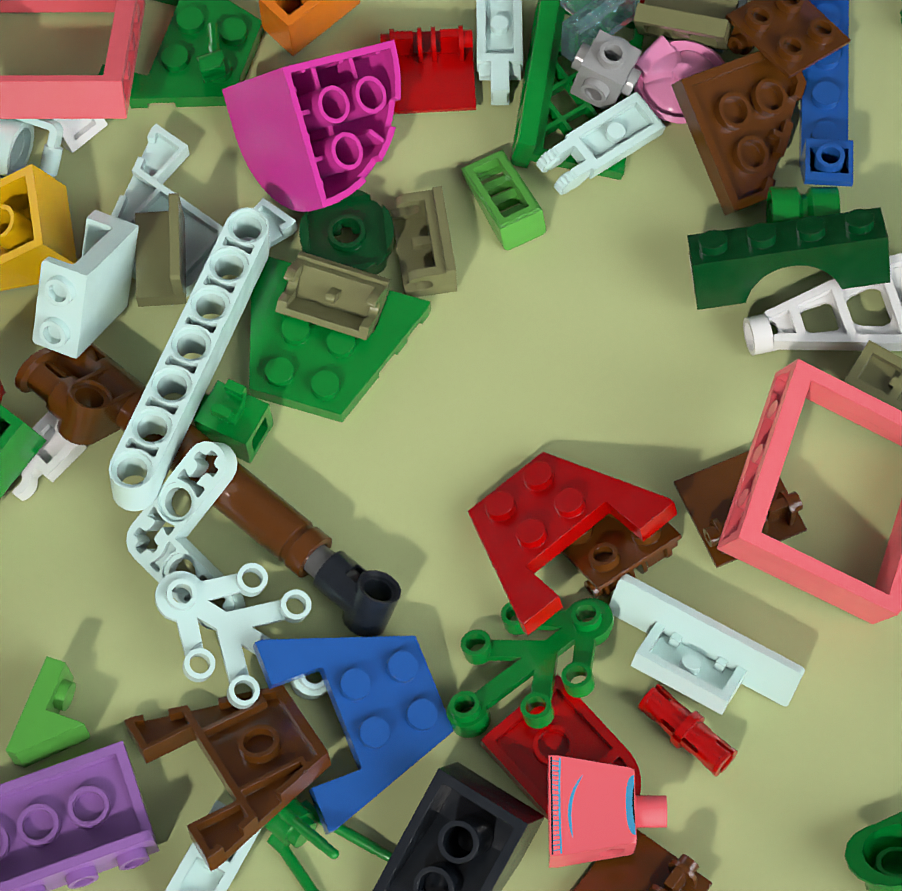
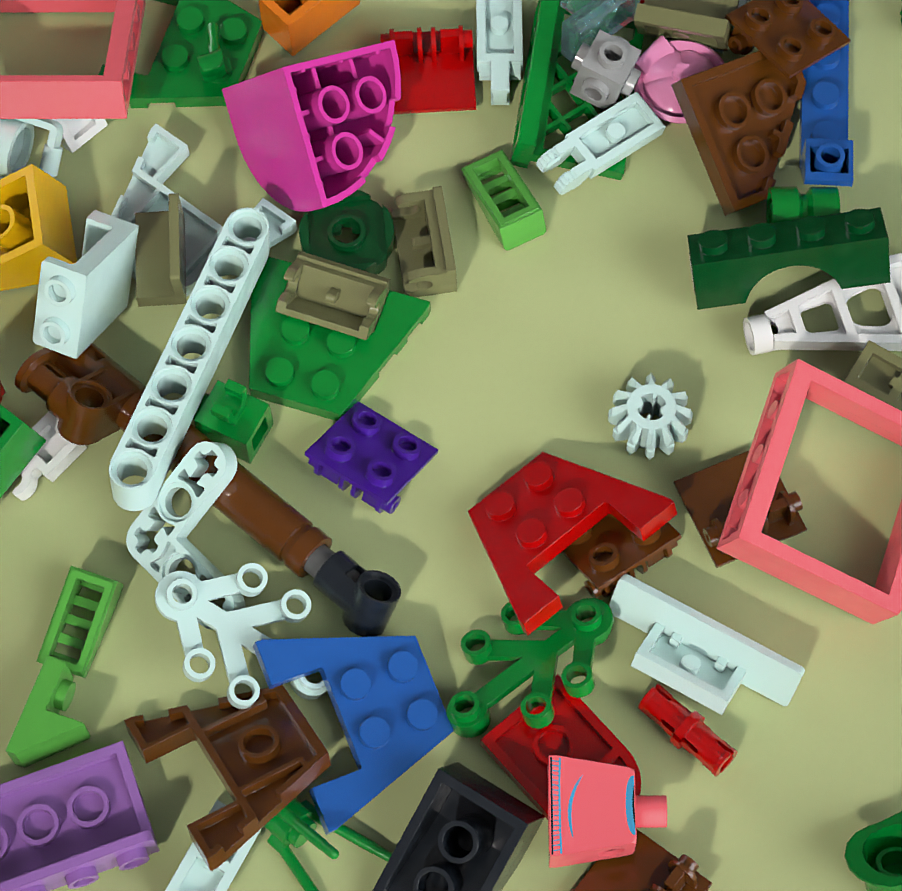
none -> bright green slope [36,566,124,678]
none -> dark purple hinge [304,401,438,514]
none -> light aqua gear [608,373,693,460]

